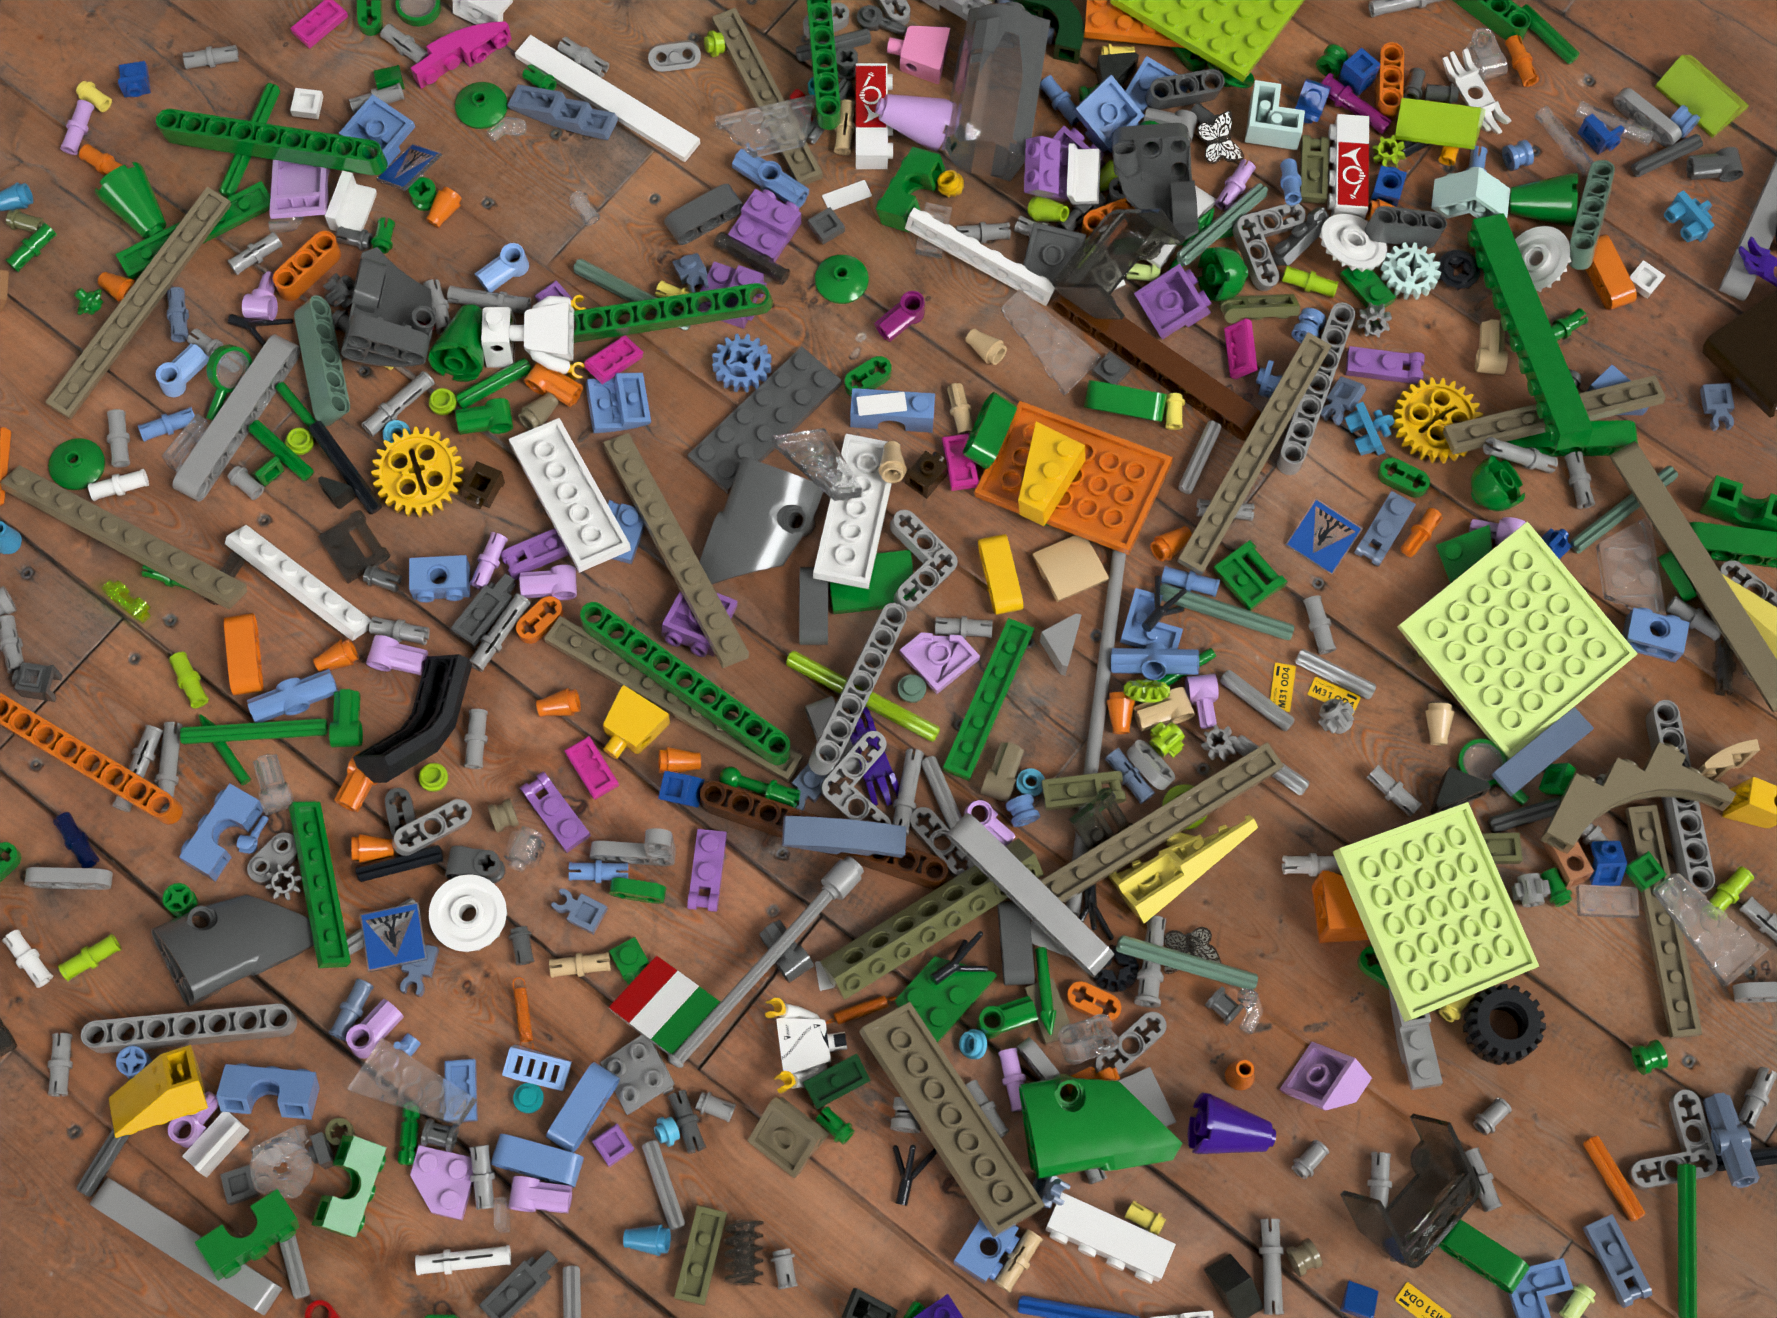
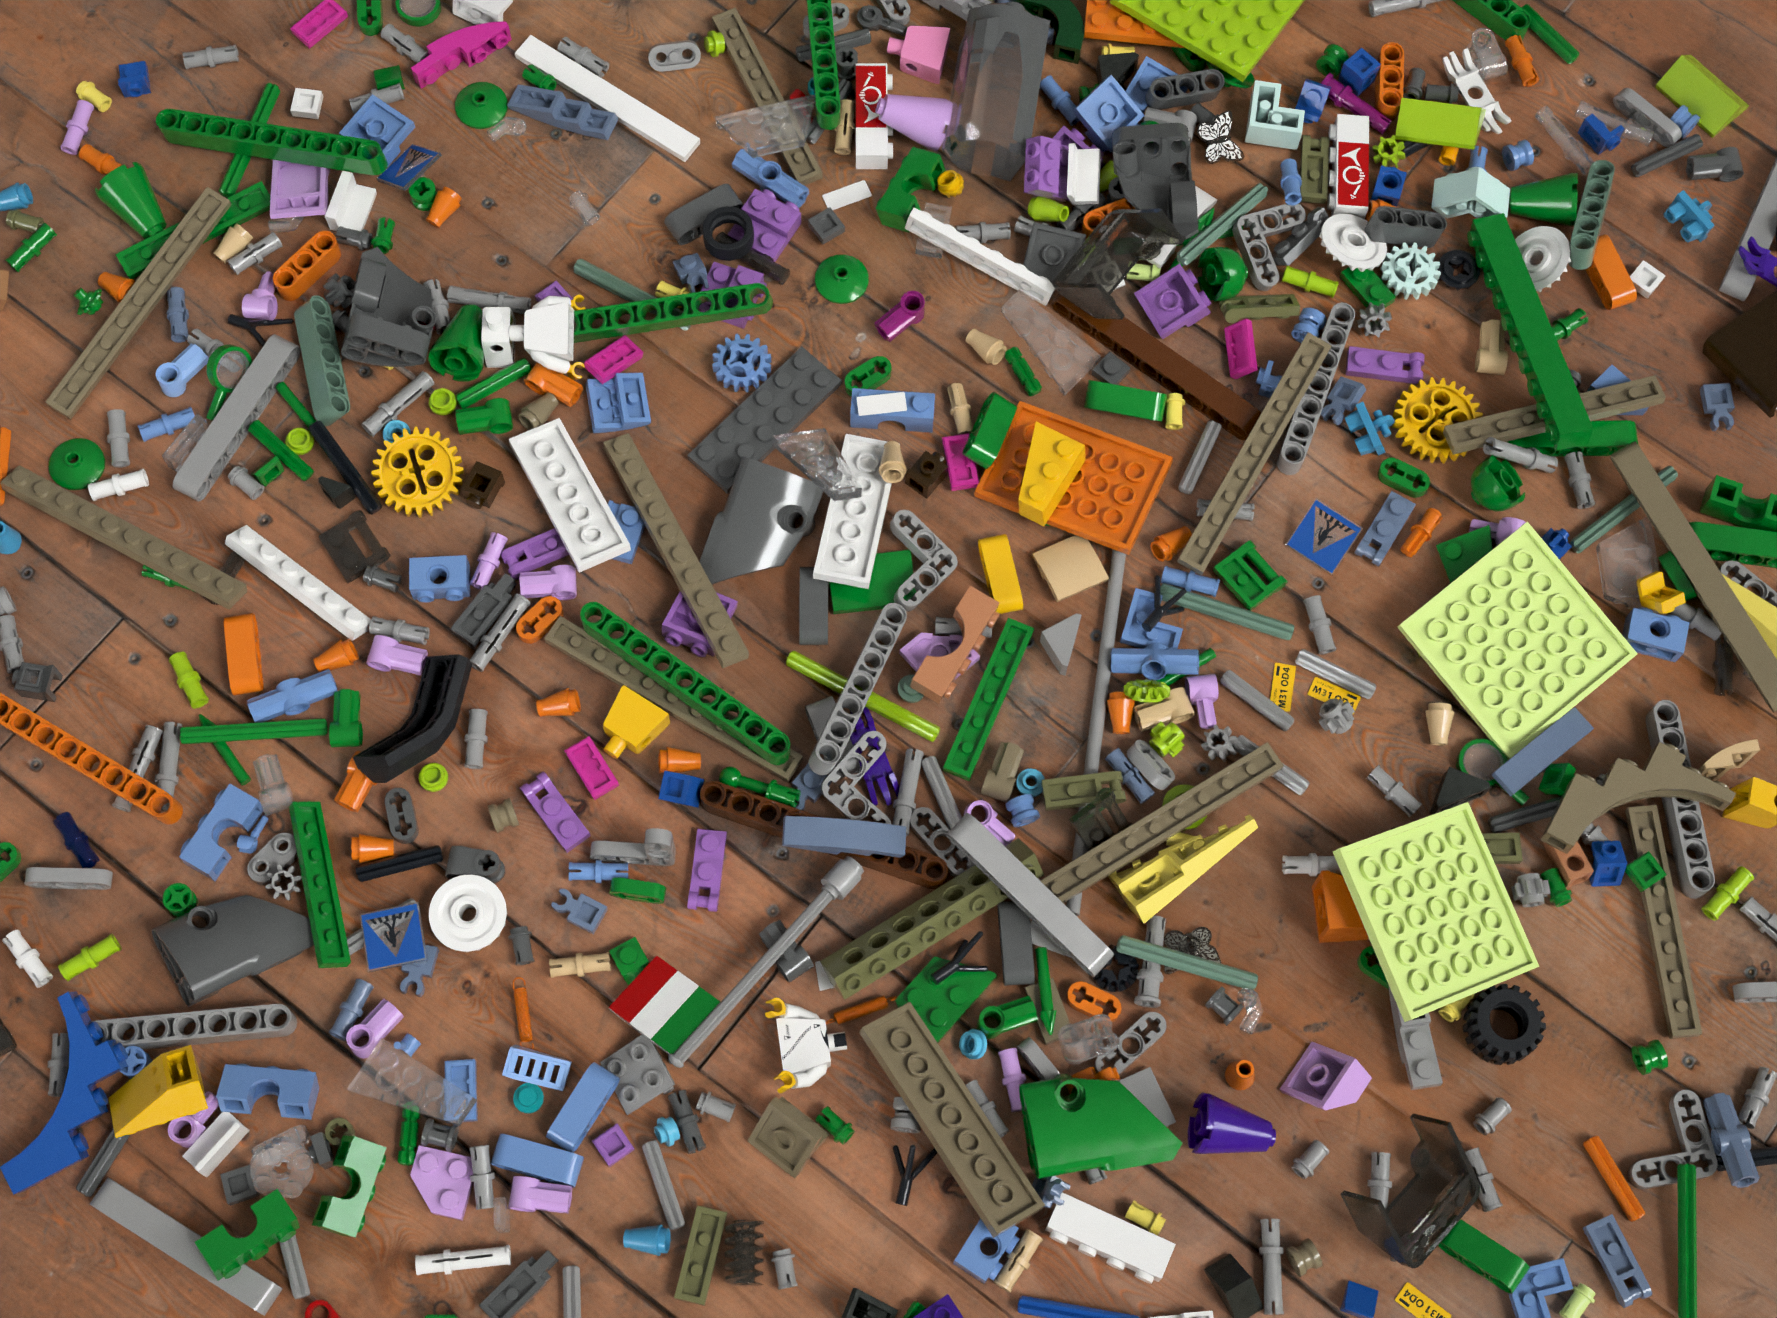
clear neon green plate [101,580,151,624] -> none
light grey beam [392,799,472,856] -> none
light blue piece [475,243,529,292] -> none
clear head [502,826,546,872] -> none
dark green panel [802,1053,871,1110] -> none
black plant [1079,884,1114,940] -> none
lavender pin [1215,159,1256,211] -> none
clear plate [1576,885,1639,919] -> none
clear wing [1652,873,1769,986] -> none
none -> blue arch [0,991,129,1195]
none -> tan cone [214,223,253,264]
none -> black tyre [702,206,754,261]
none -> nougat arch [910,586,1000,704]
none -> green axle [1005,347,1042,396]
none -> yellow bracket [1637,571,1686,614]

